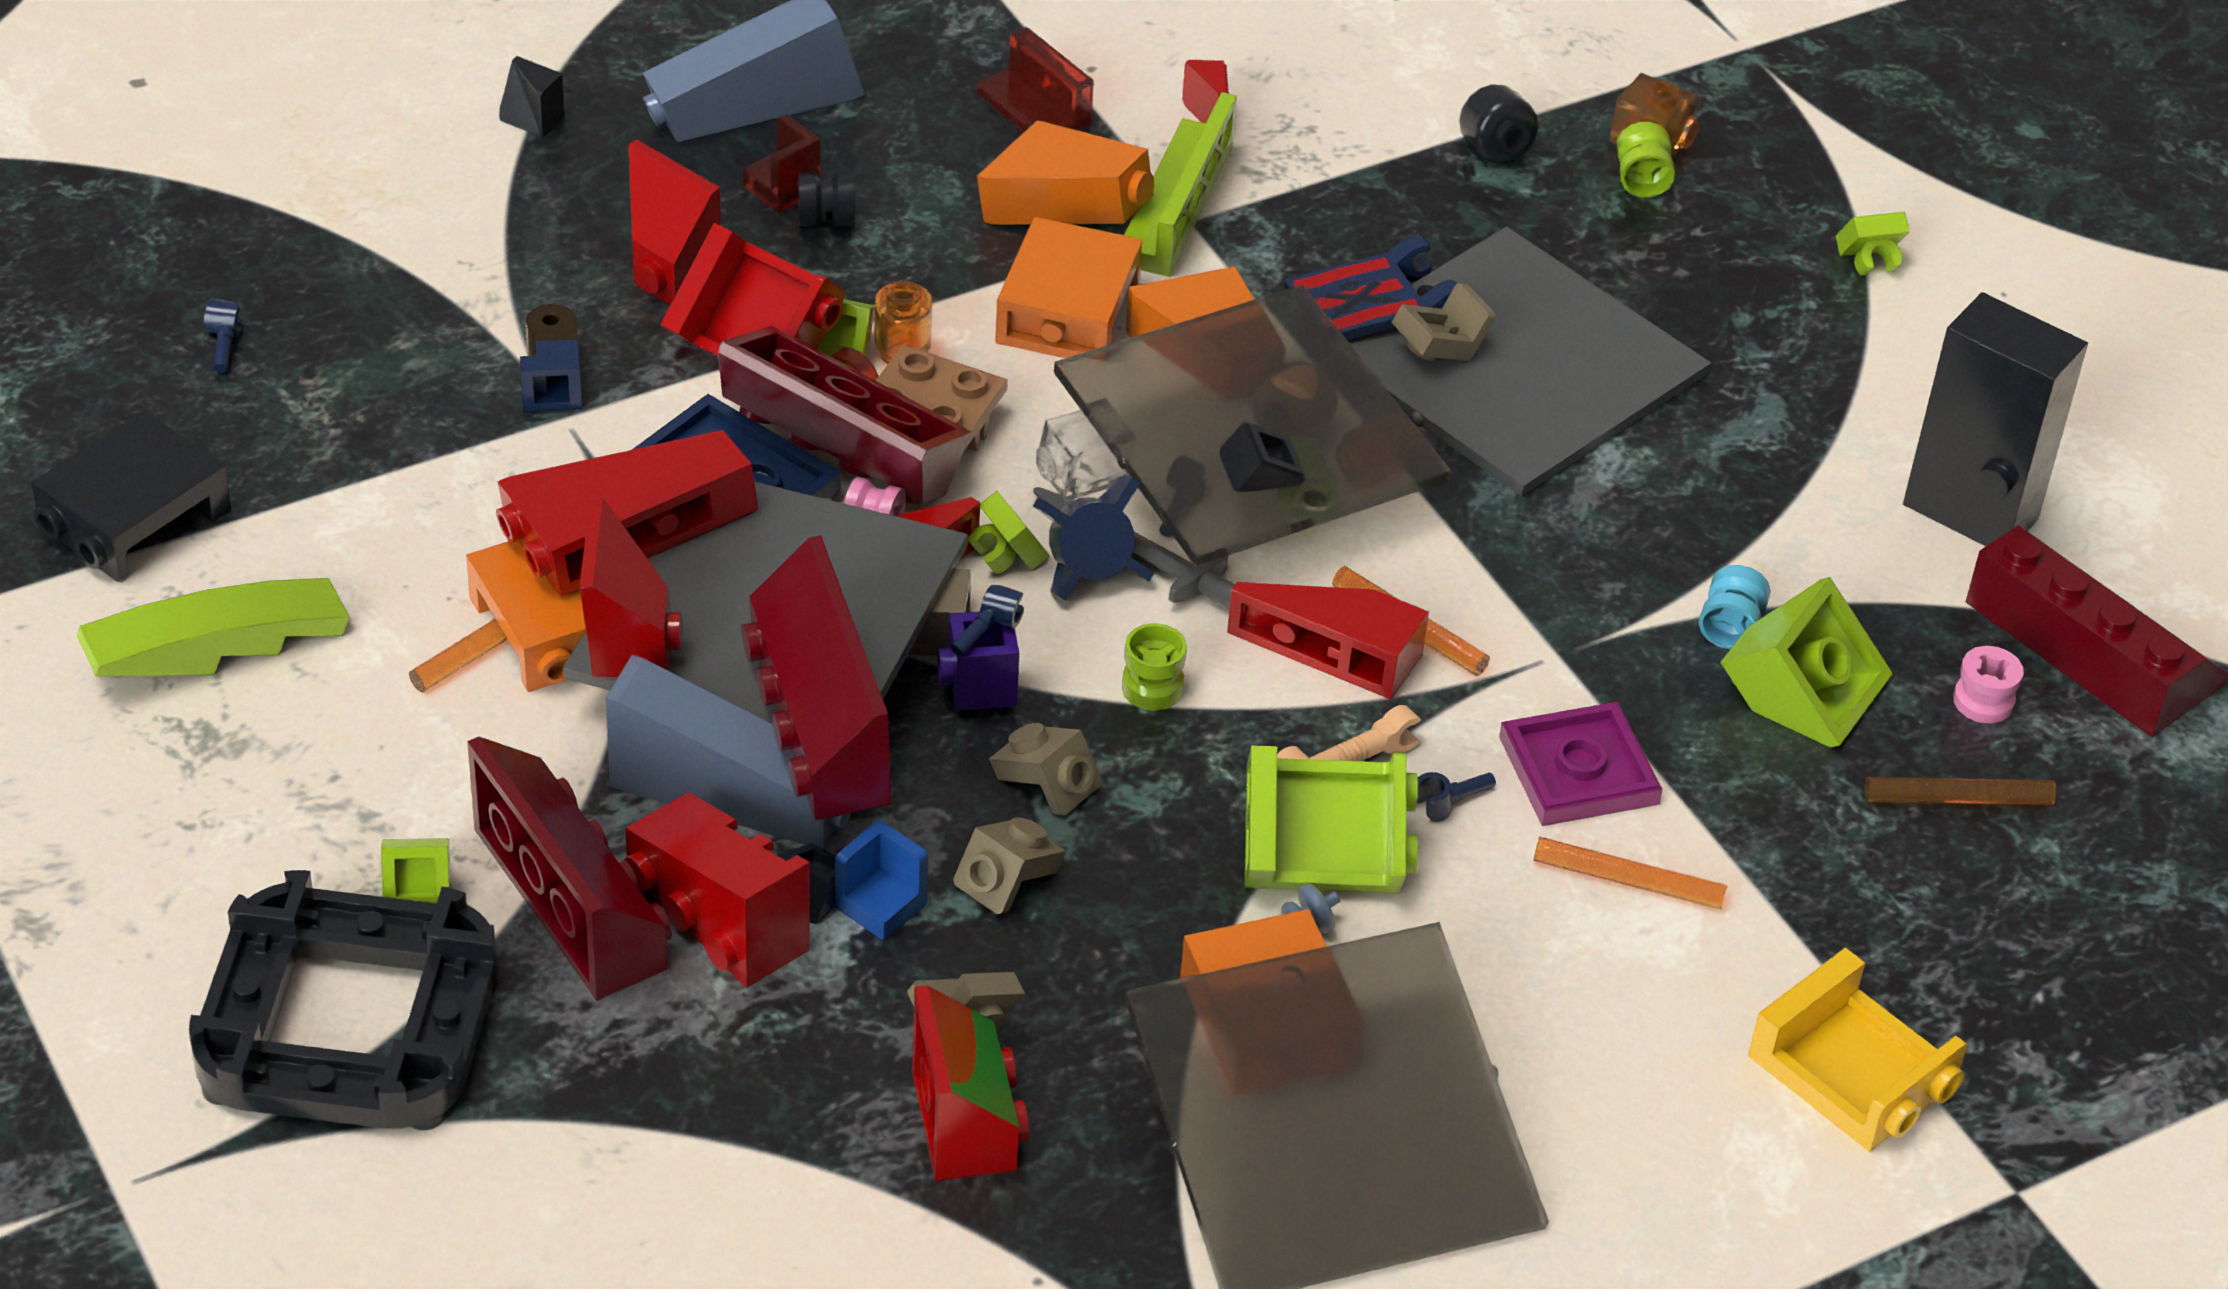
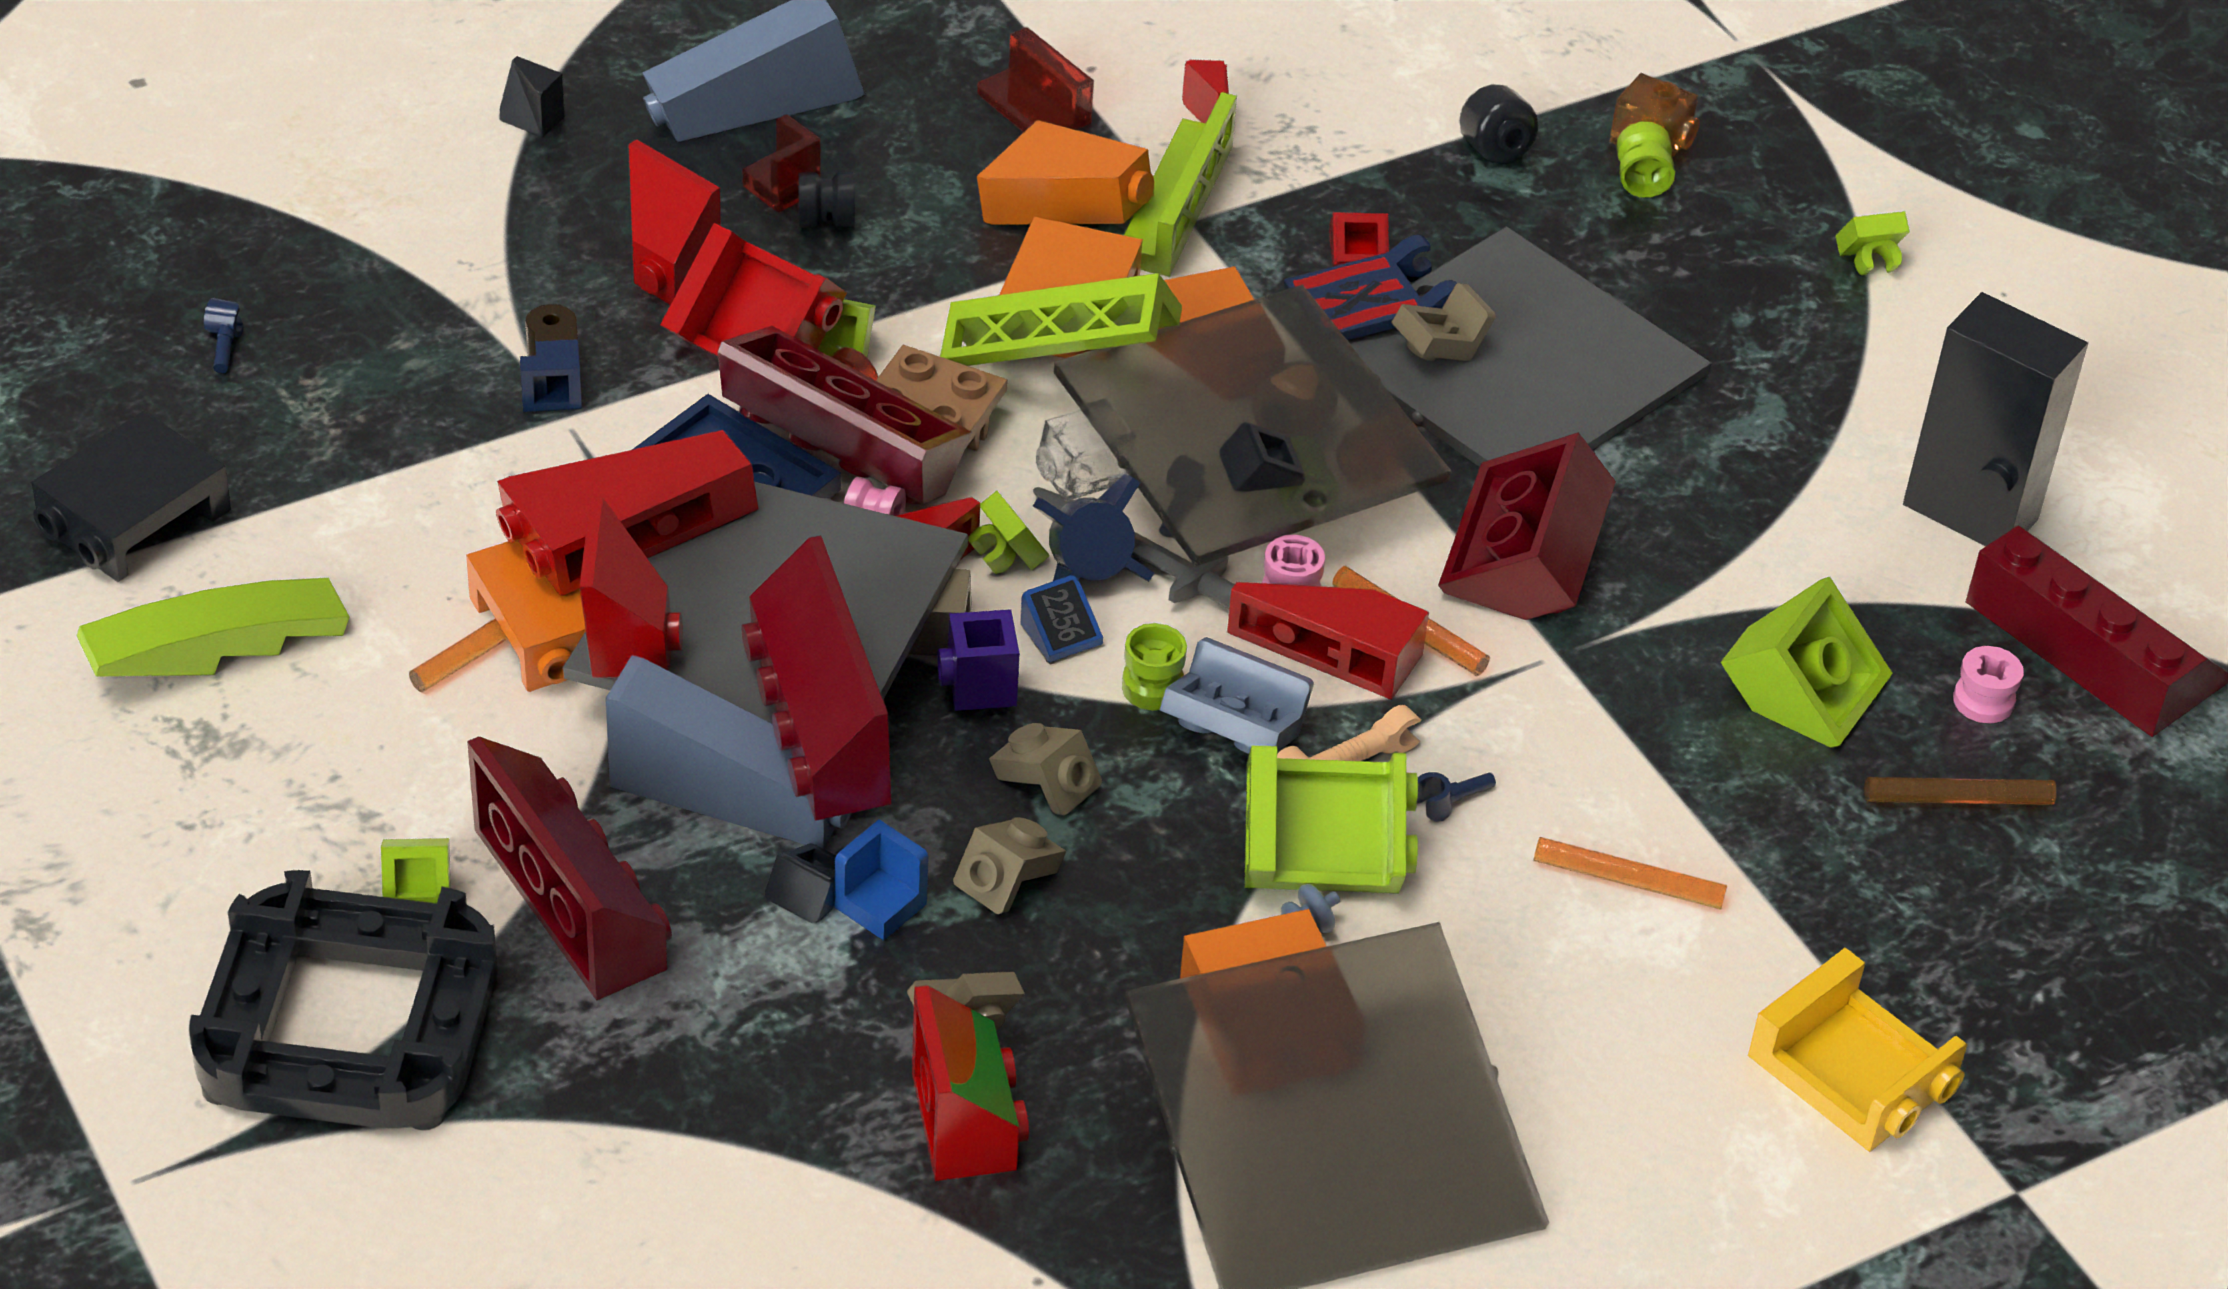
red wedge [624,792,810,988] -> none
clear orange brick [874,280,933,364] -> none
dark blue hand [950,585,1024,657] -> none
magenta tile [1499,701,1663,826] -> none
medium azure wheel [1698,565,1771,650] -> none
none -> lime fence [940,273,1182,366]
none -> slope [1020,575,1103,663]
none -> sand blue bracket [1160,637,1314,754]
none -> bright pink wheel [1262,535,1325,586]
none -> red slope [1329,212,1389,266]
none -> dark red slope [1438,432,1616,620]

